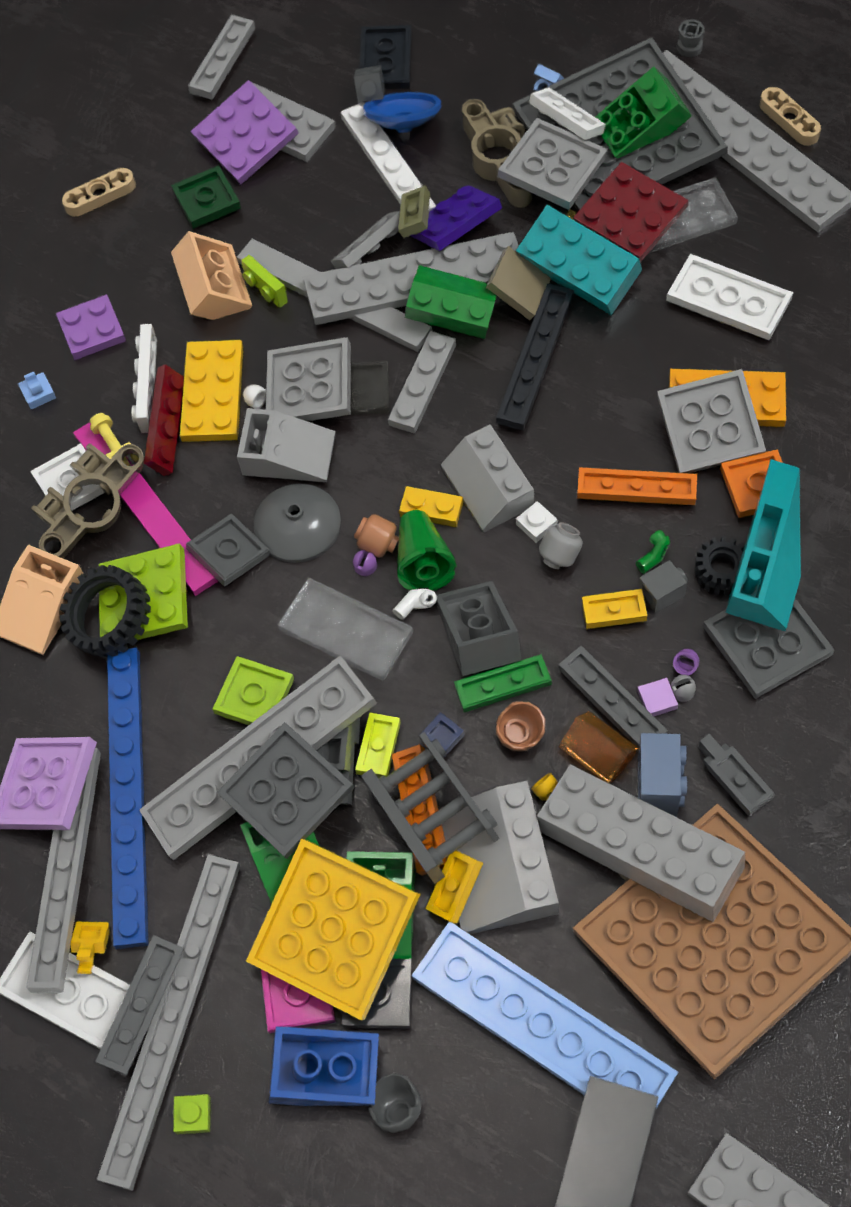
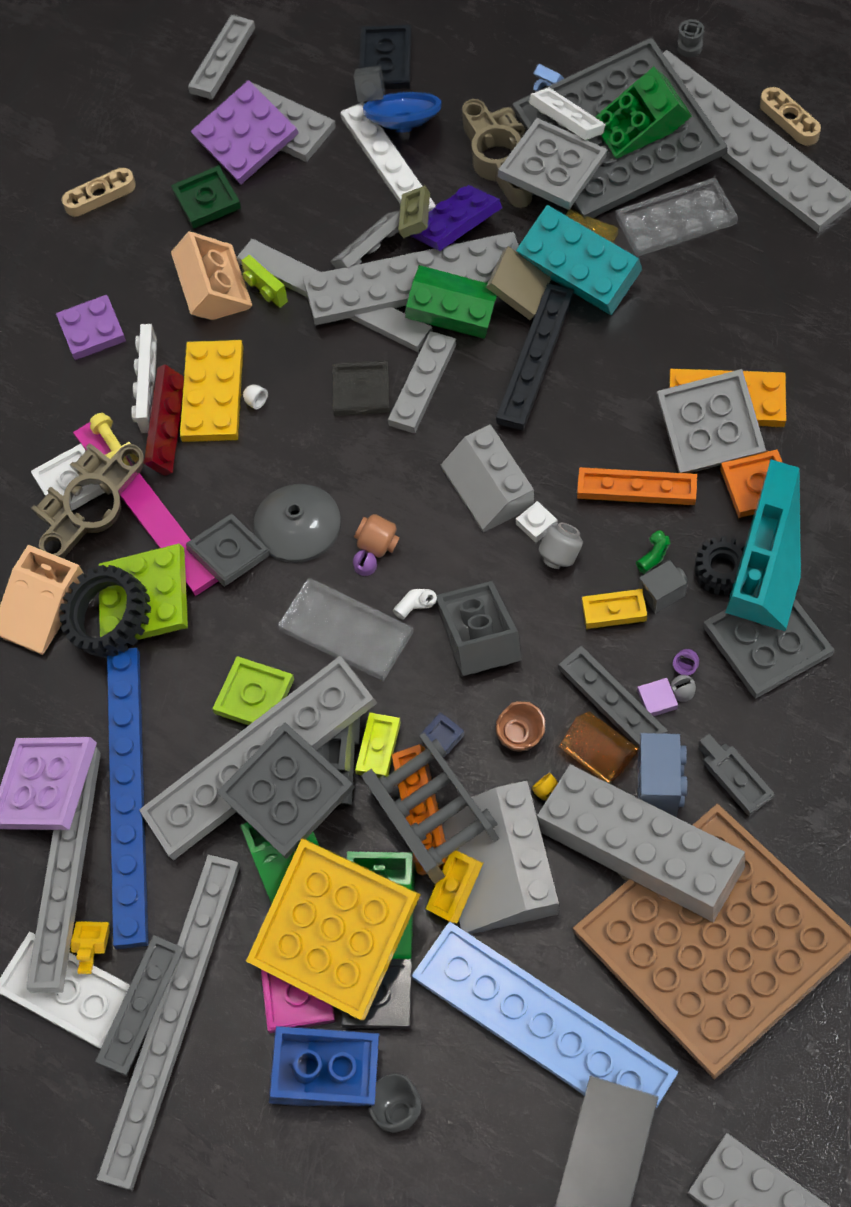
light blue tile [18,371,56,410] -> none
lime plate [174,1094,210,1134] -> none
light grey slope [237,408,336,482] -> none
light grey plate [266,337,351,421] -> none
green cone [397,510,457,591] -> none
yellow plate [399,486,463,527] -> none
green tile [454,654,552,713] -> none
dark red plate [573,162,688,263] -> none
white plate [666,254,793,340] -> none

